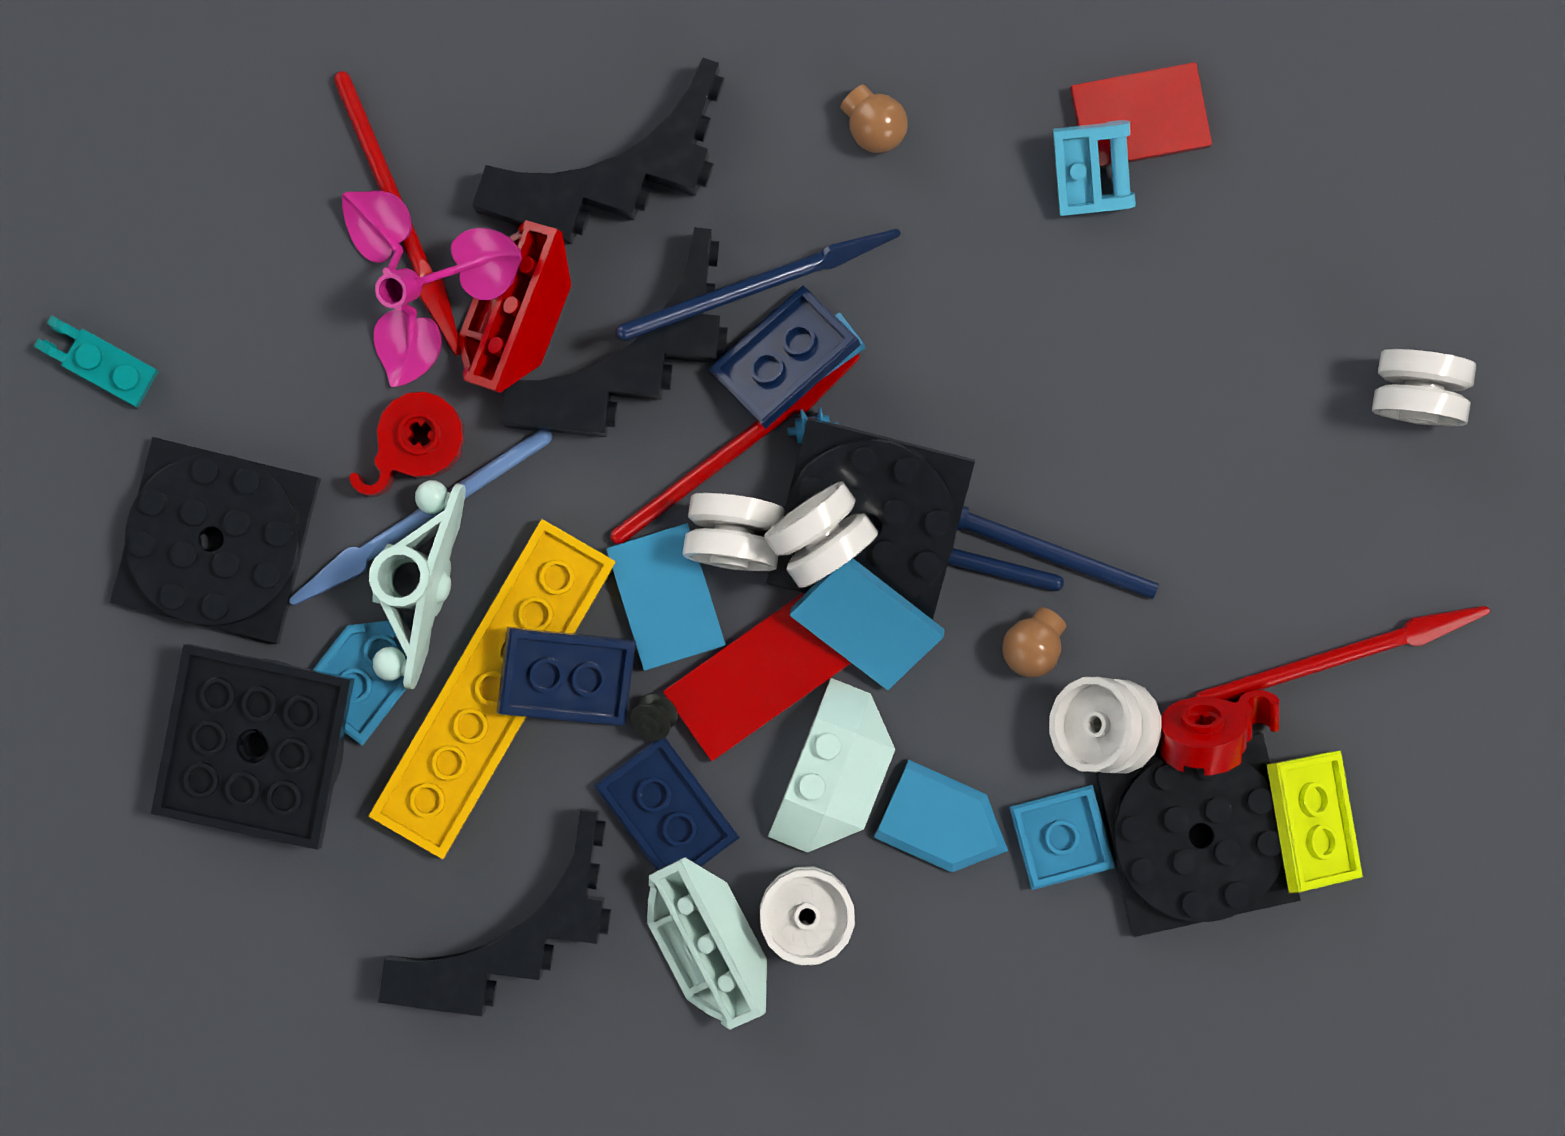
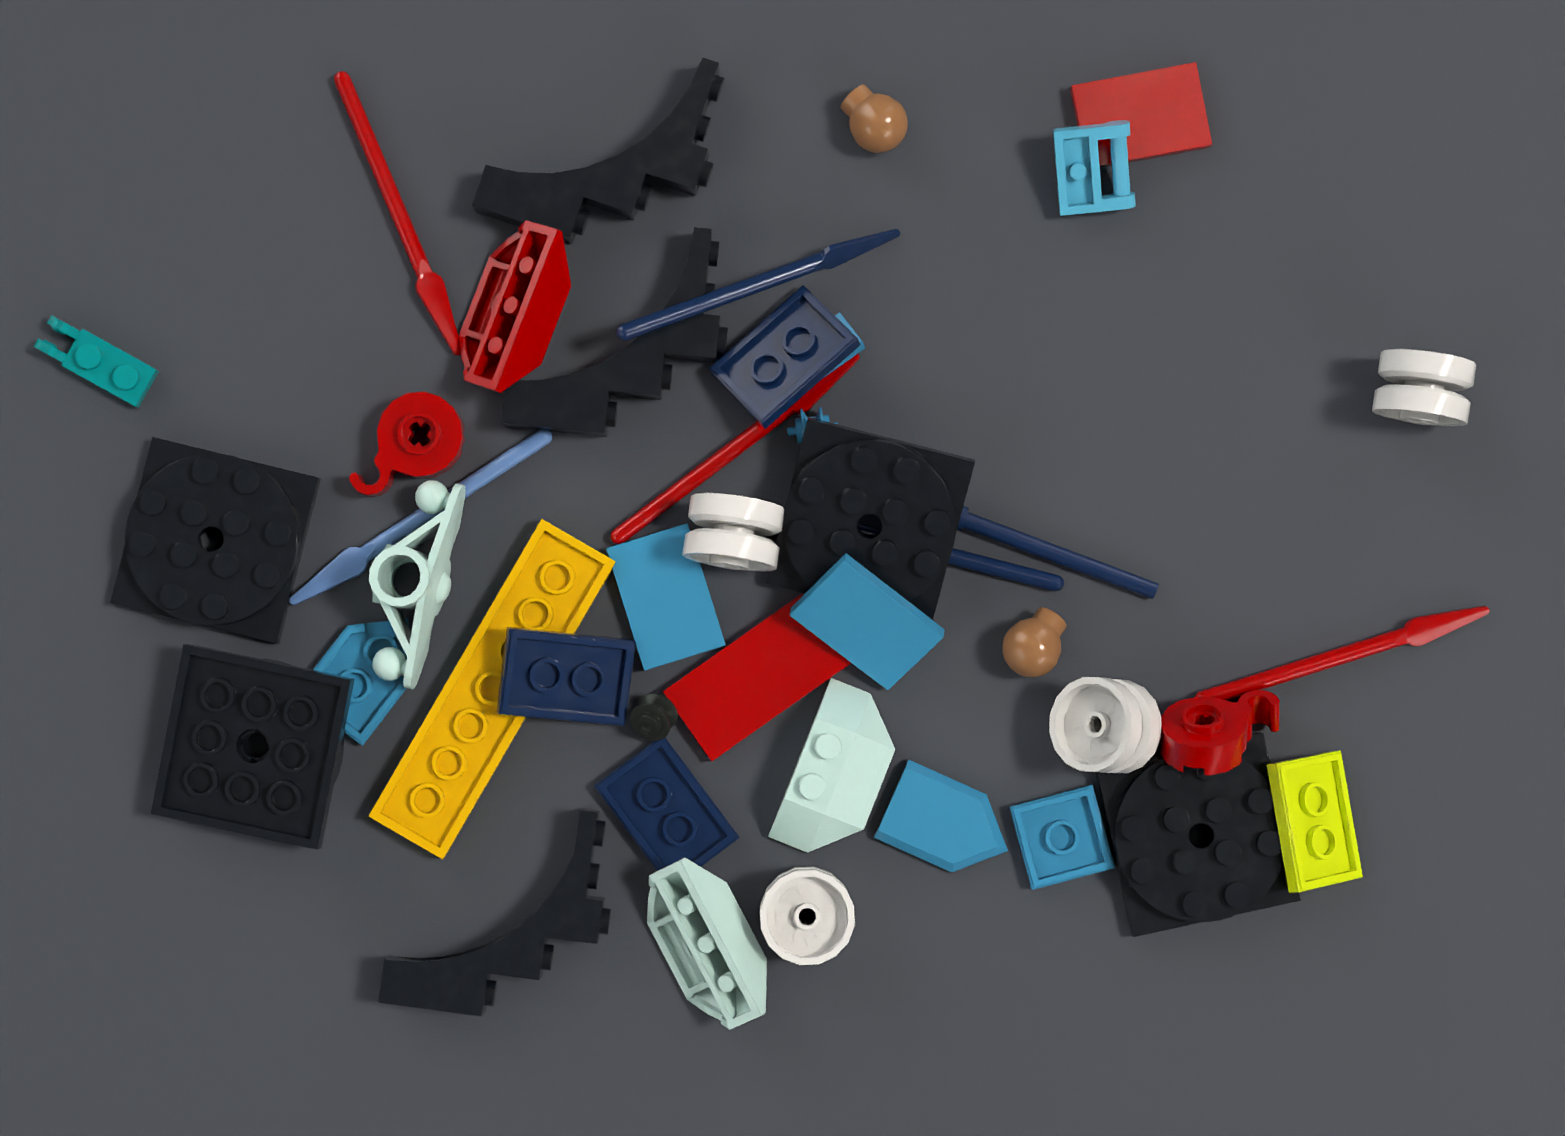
dark pink plant [342,191,522,387] -> none
white wheel [764,481,878,588] -> none

